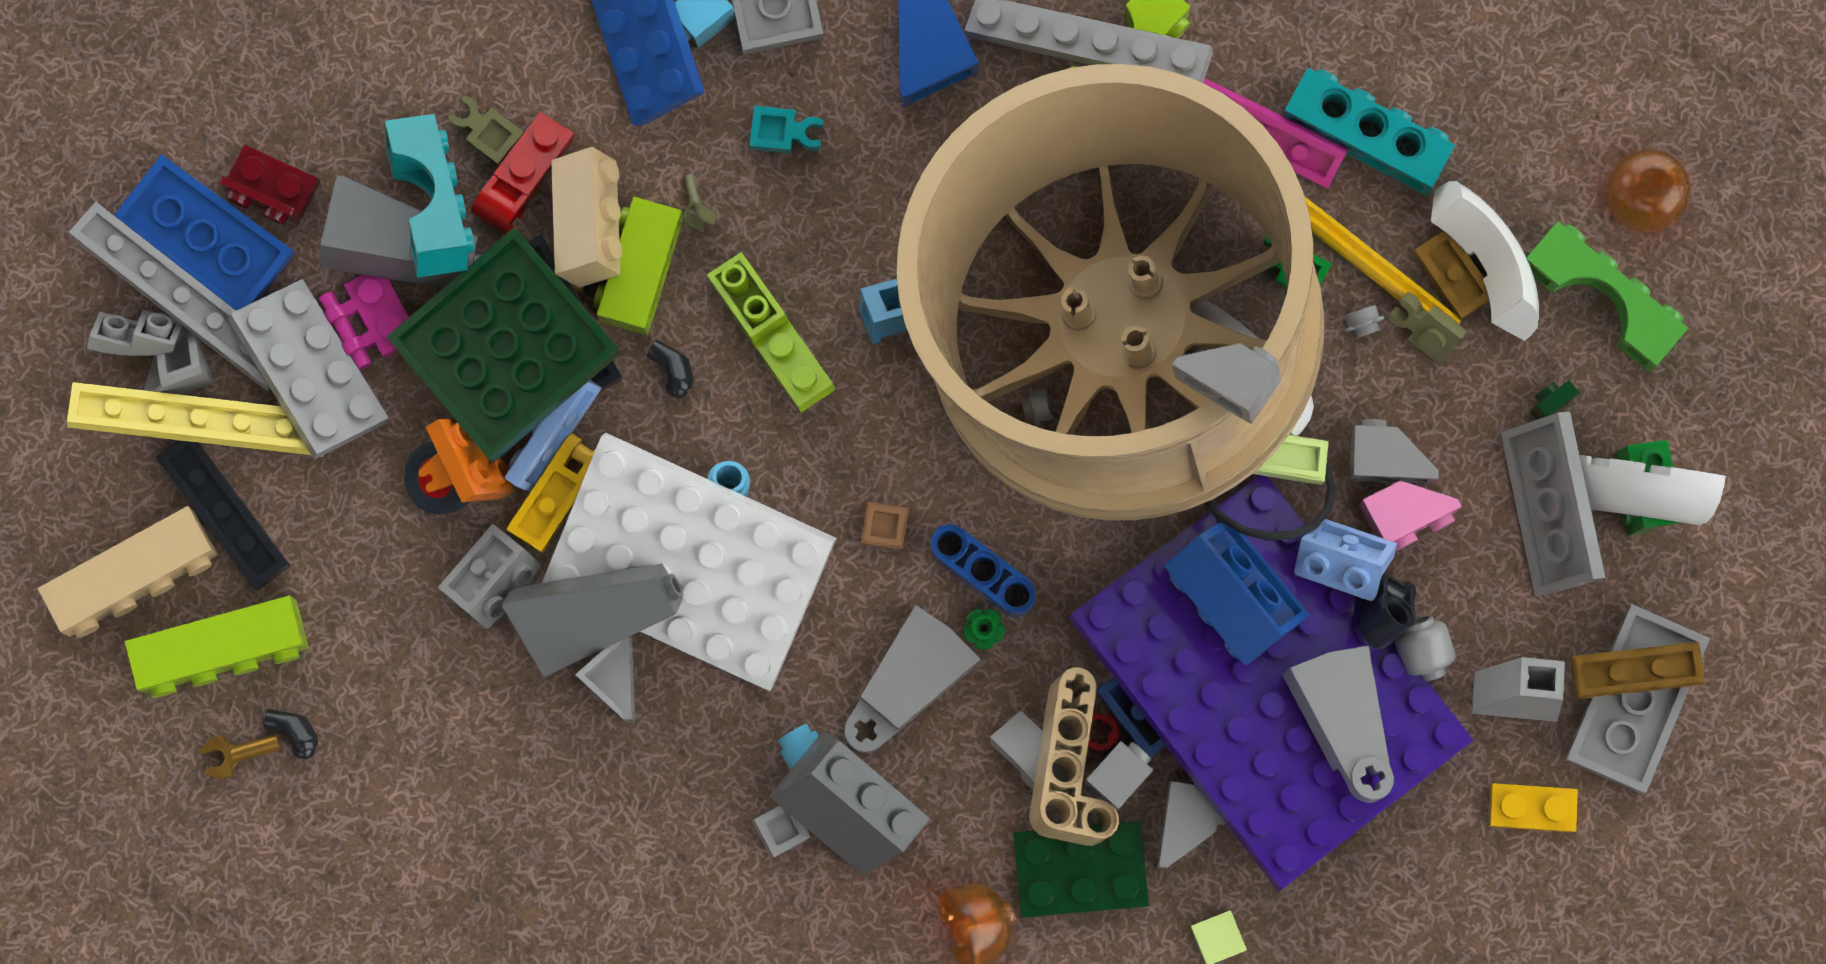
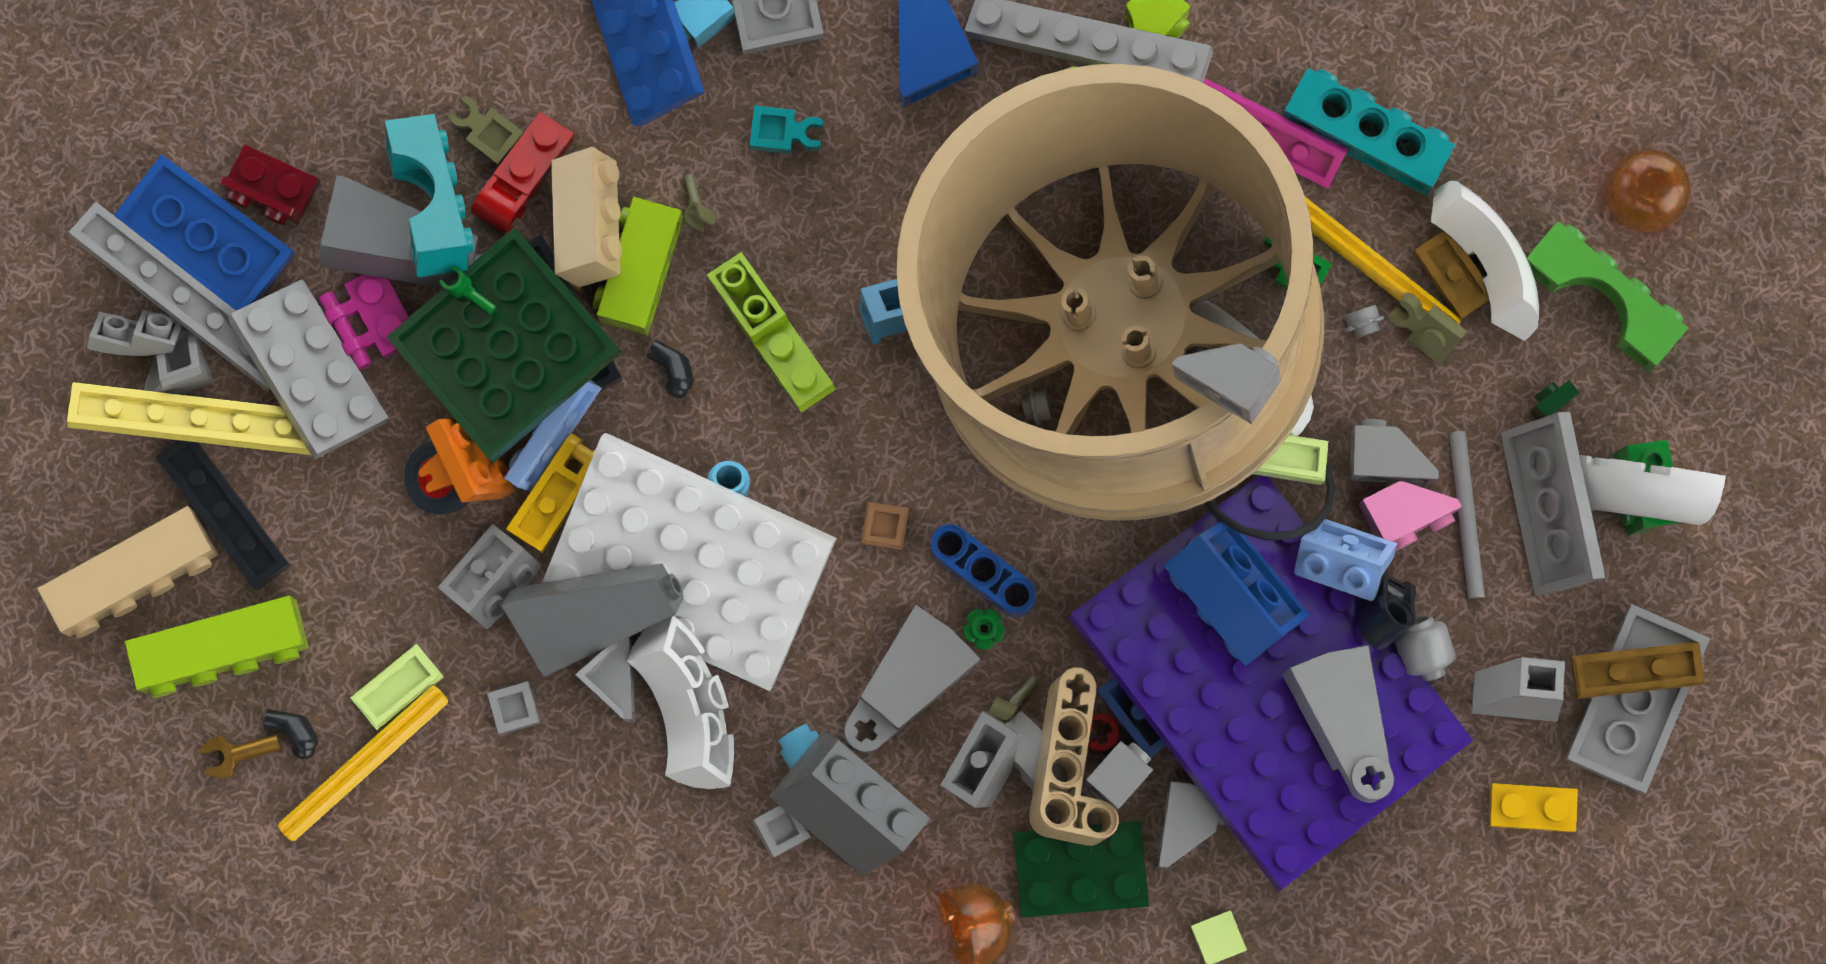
none -> yellow axle [278,686,448,841]
none -> yellowish green tile [350,644,444,731]
none -> green hand [440,266,496,315]
none -> light grey plate [487,681,541,735]
none -> white brick [627,615,734,789]
none -> light grey slope [940,711,1020,808]
none -> olive hand [989,675,1040,724]
none -> light grey bar [1449,431,1485,599]

